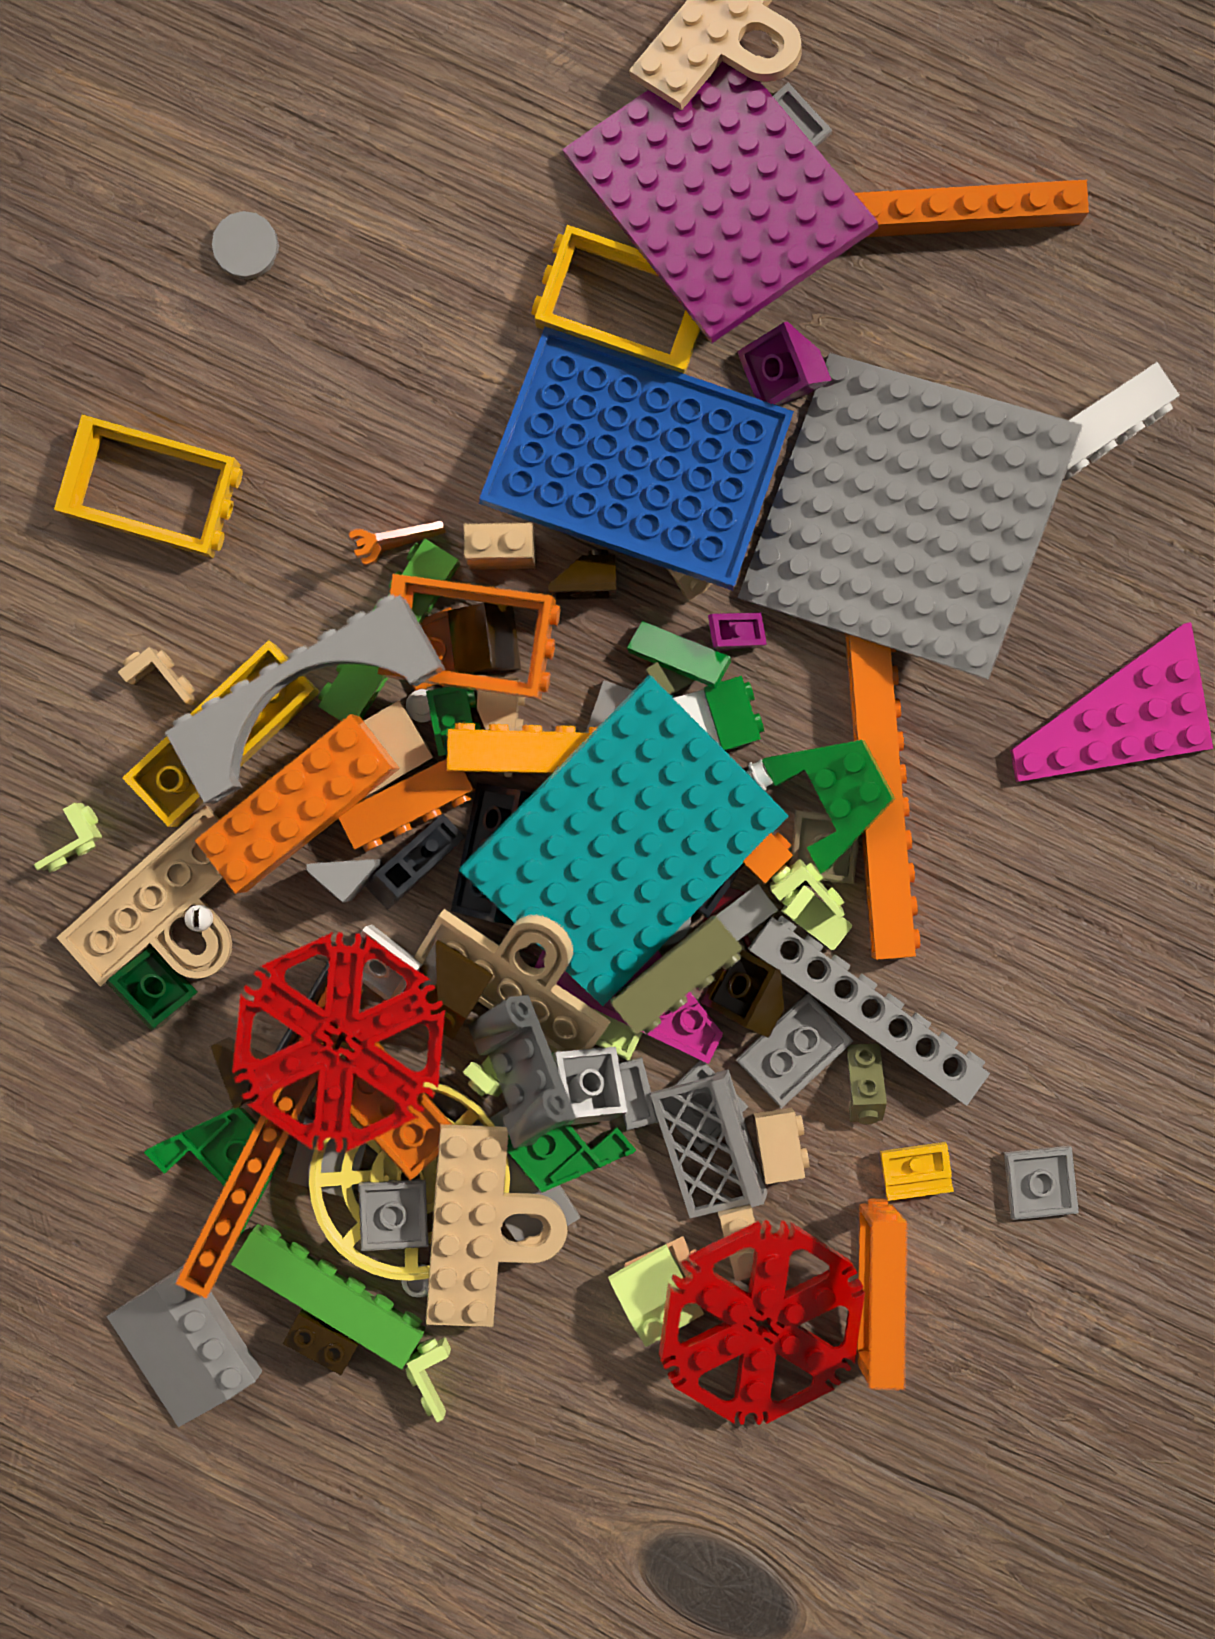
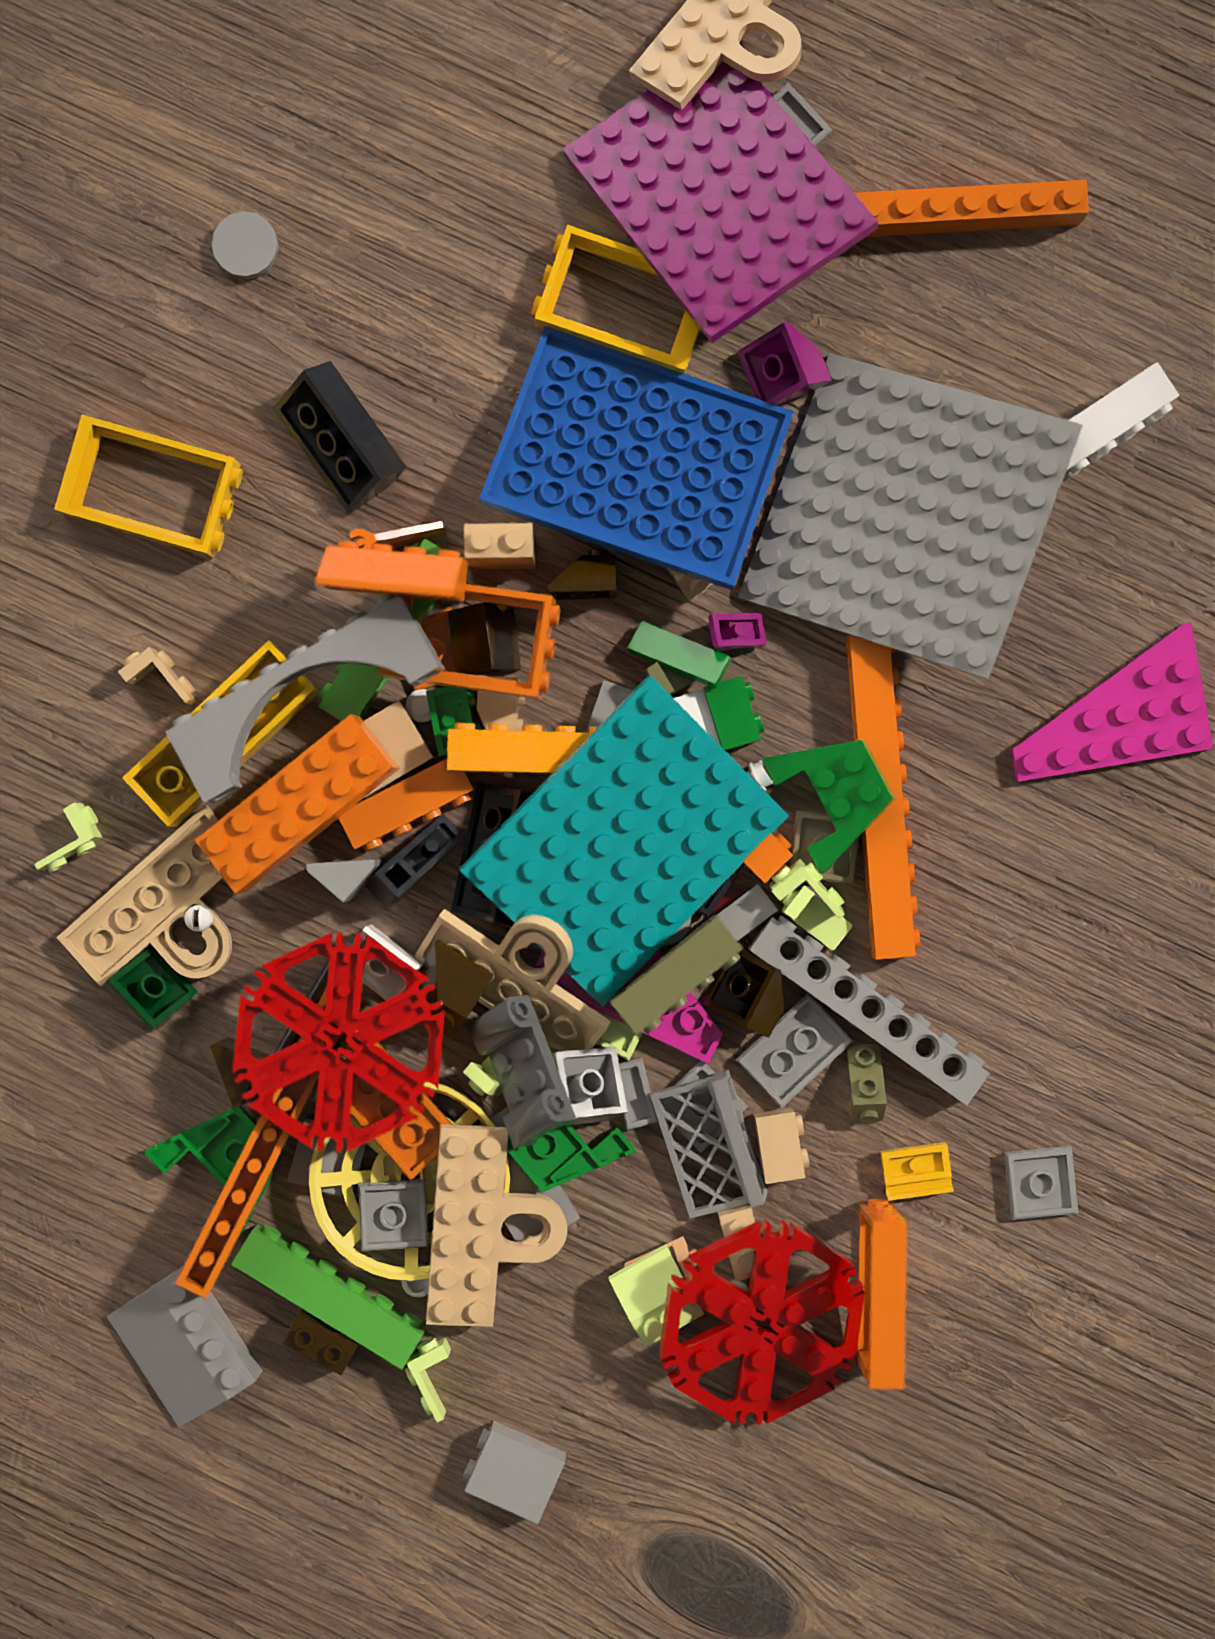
none -> black slope [273,361,407,514]
none -> orange slope [316,541,468,602]
none -> light grey brick [462,1421,566,1524]

